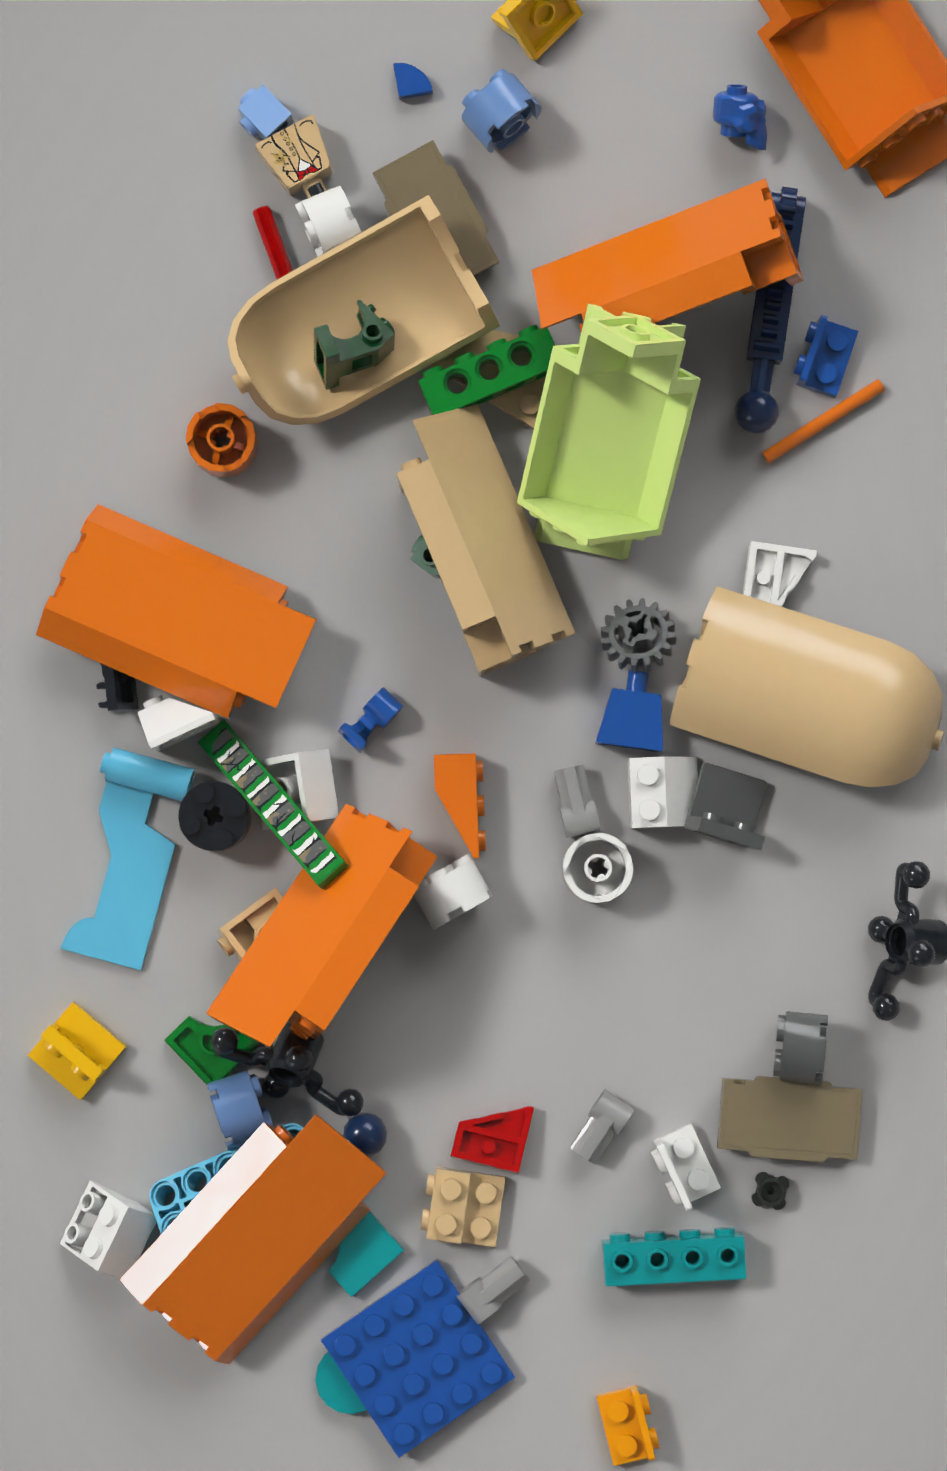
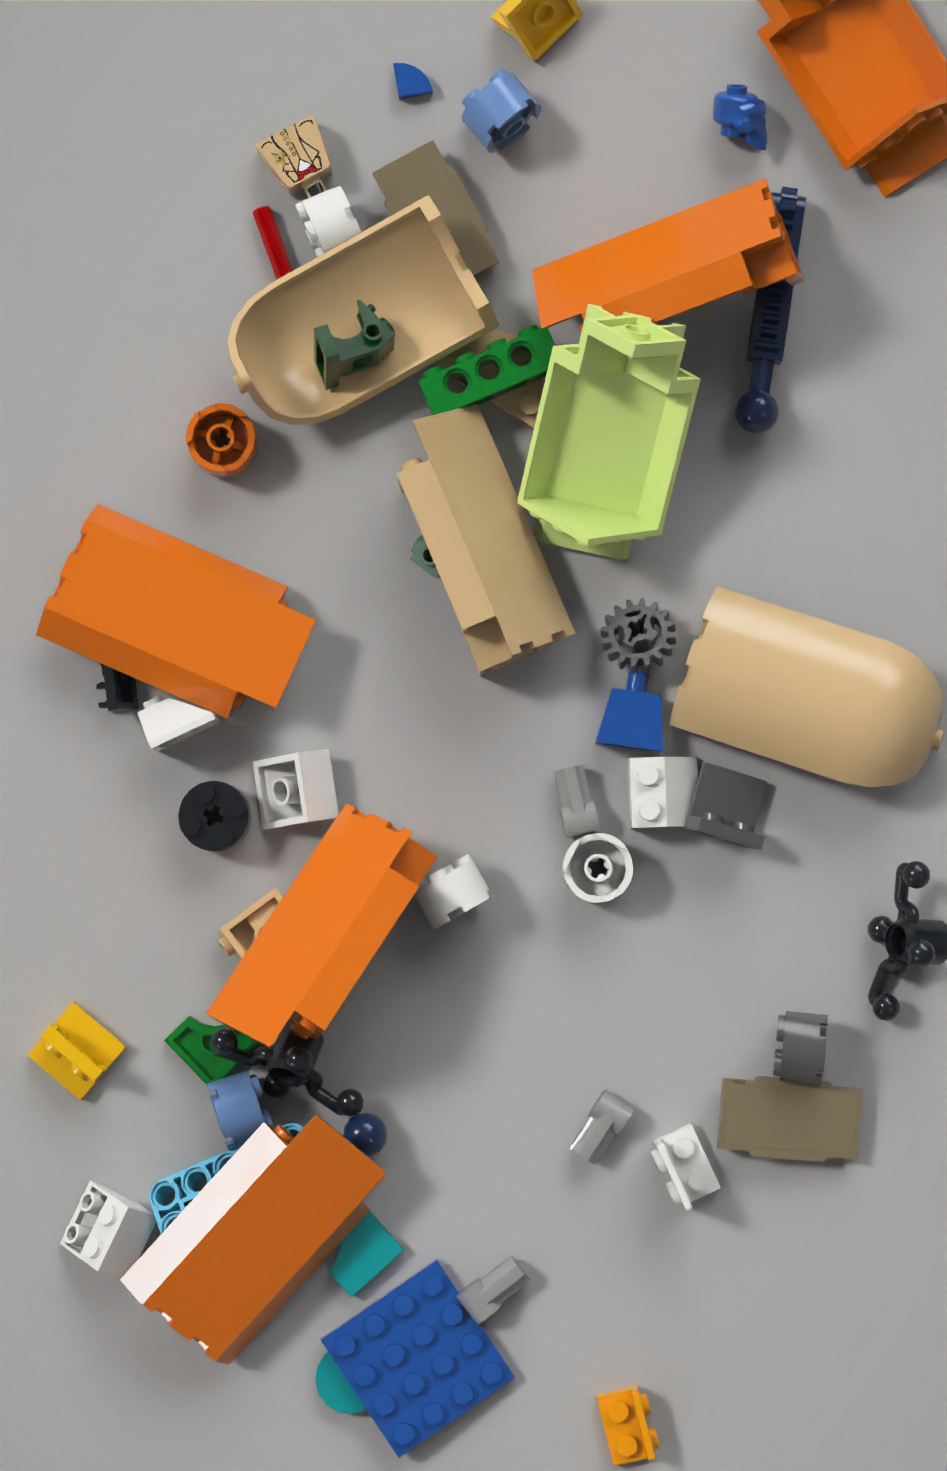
medium azure door [61,747,195,970] -> none
tile [198,719,349,889] -> none
light blue brick [238,85,294,140] -> none
blue leg [338,687,404,753] -> none
tan plate [420,1166,505,1247] -> none
orange slope [434,753,486,859] -> none
red wing [450,1106,534,1174] -> none
teal brick [602,1227,746,1286] -> none
white wing [742,541,817,607] -> none
pearl dark grey plate [751,1172,789,1210] -> none
orange bar [761,379,885,464] -> none
blue bracket [793,314,859,398] -> none

